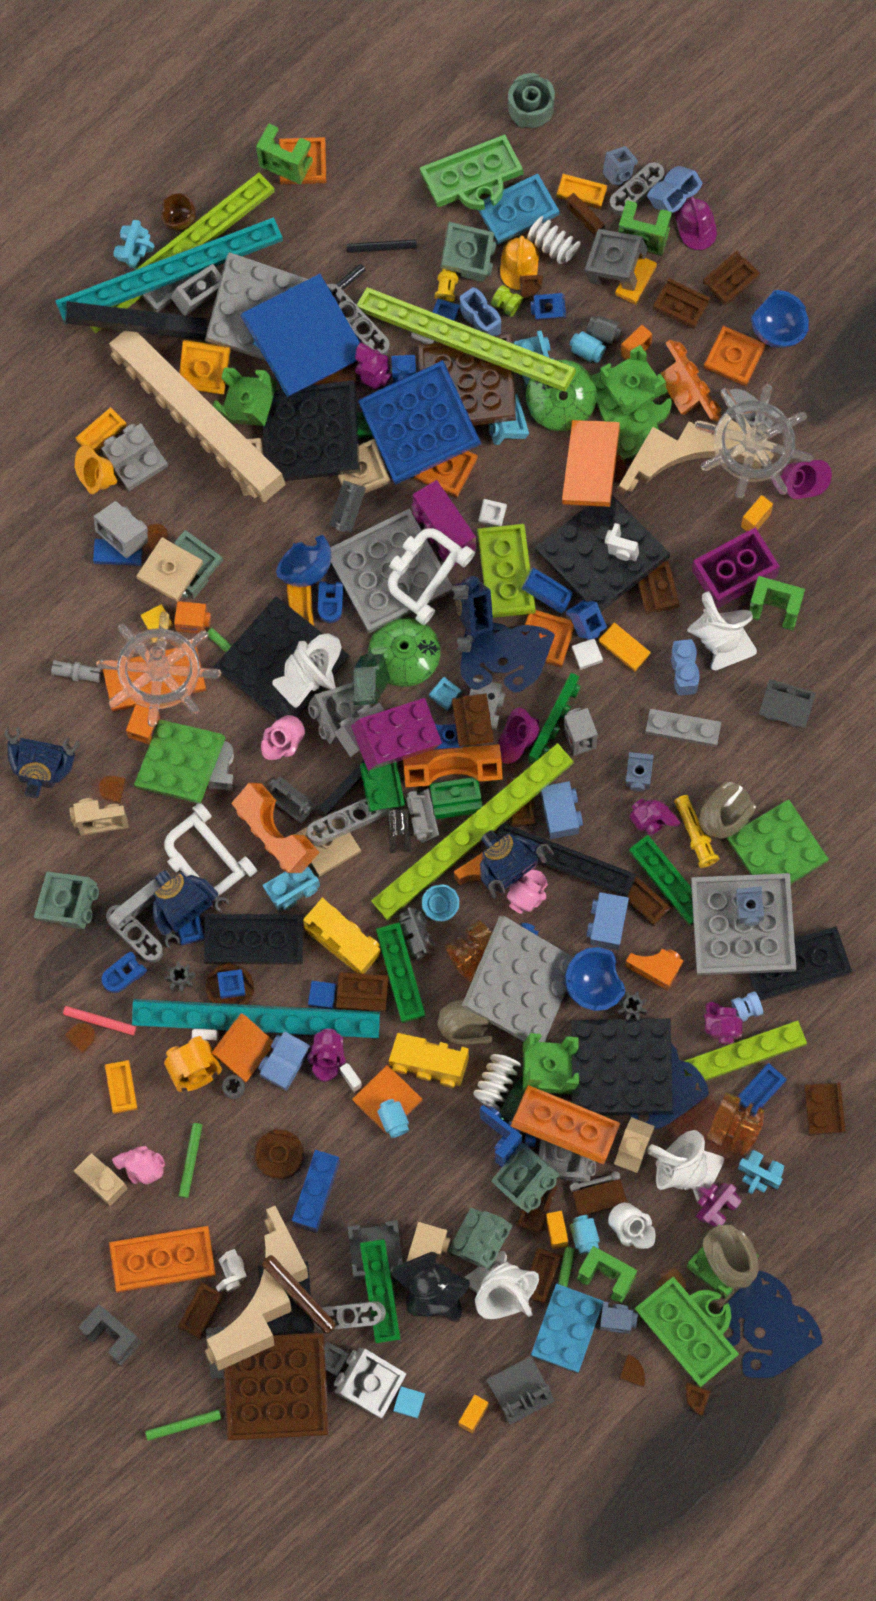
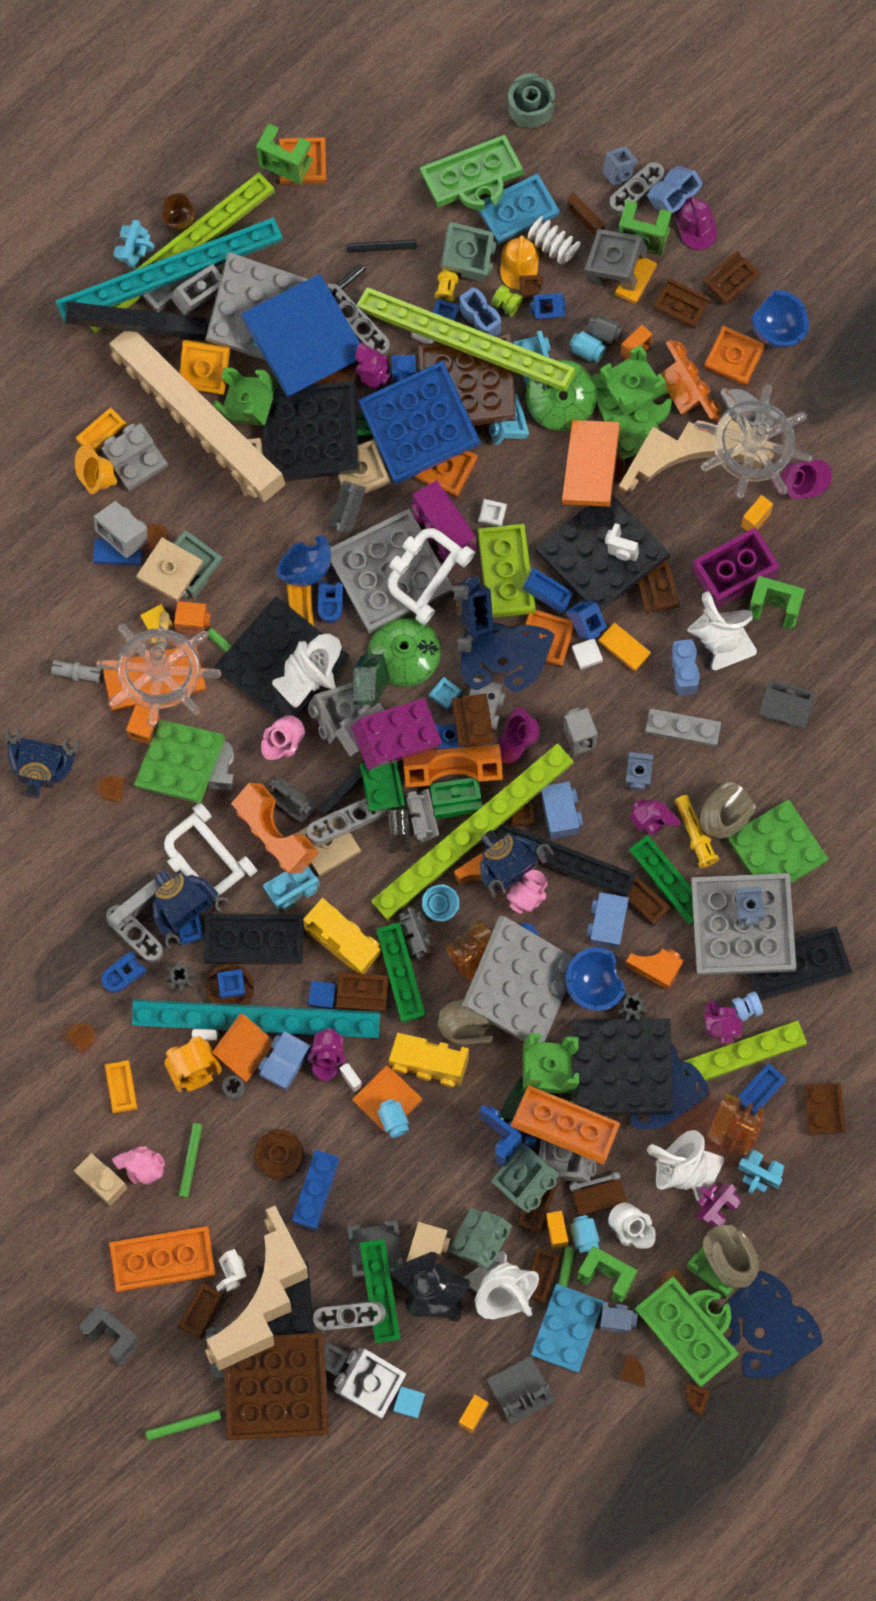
sand green plate [34,872,99,930] -> none
coral bar [63,1006,137,1036] -> none
tan plate [69,798,129,836] -> none
reddish brown axle [262,1255,335,1334] -> none
white piece [473,1054,521,1110] -> none
green plate [528,673,581,764] -> none
light orange tile [556,174,607,209] -> none
tan arch [614,1117,655,1173] -> none

